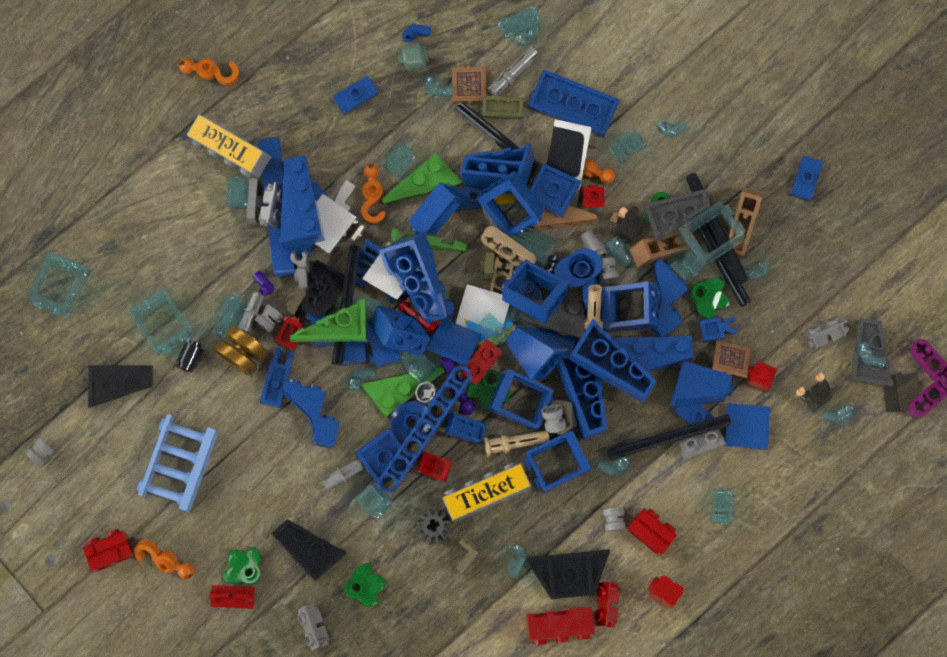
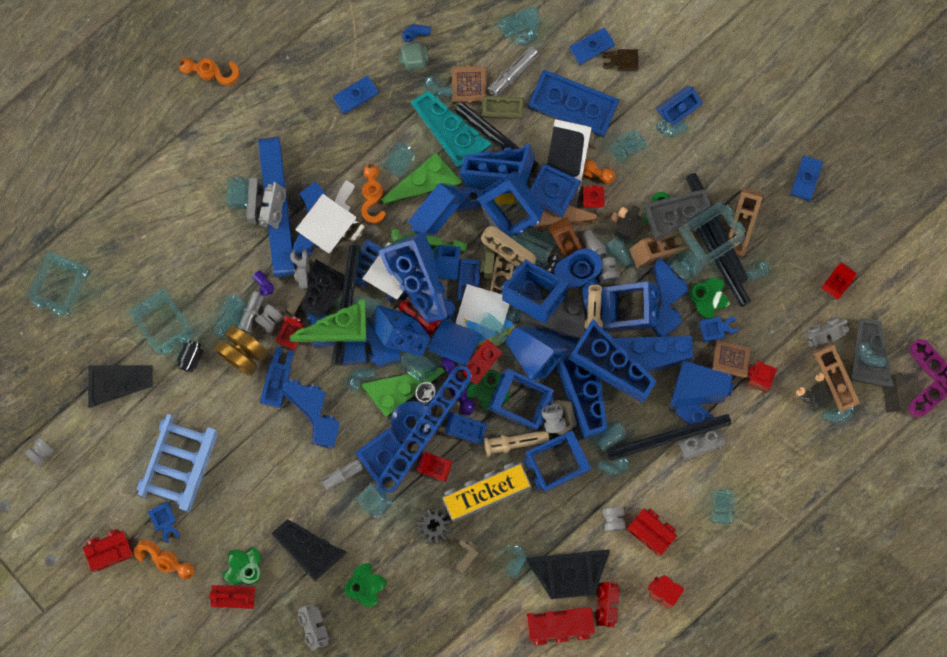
brick [186,114,271,178] -> none
blue wedge [280,155,325,250] -> none
blue tile [724,403,770,450] -> none
none -> blue plate [148,502,180,544]
none -> teal wing [411,91,492,169]
none -> blue slope [432,245,461,280]
none -> blue plate [457,259,481,302]
none -> dark orange slope [549,218,583,258]
none -> blue plate [569,27,615,66]
none -> clear light blue cone [596,420,628,451]
none -> dark brown plate [603,49,638,71]
none -> blue slope [656,86,703,127]
none -> medium nougat slope [812,343,860,412]
none -> red bracket [821,262,857,300]

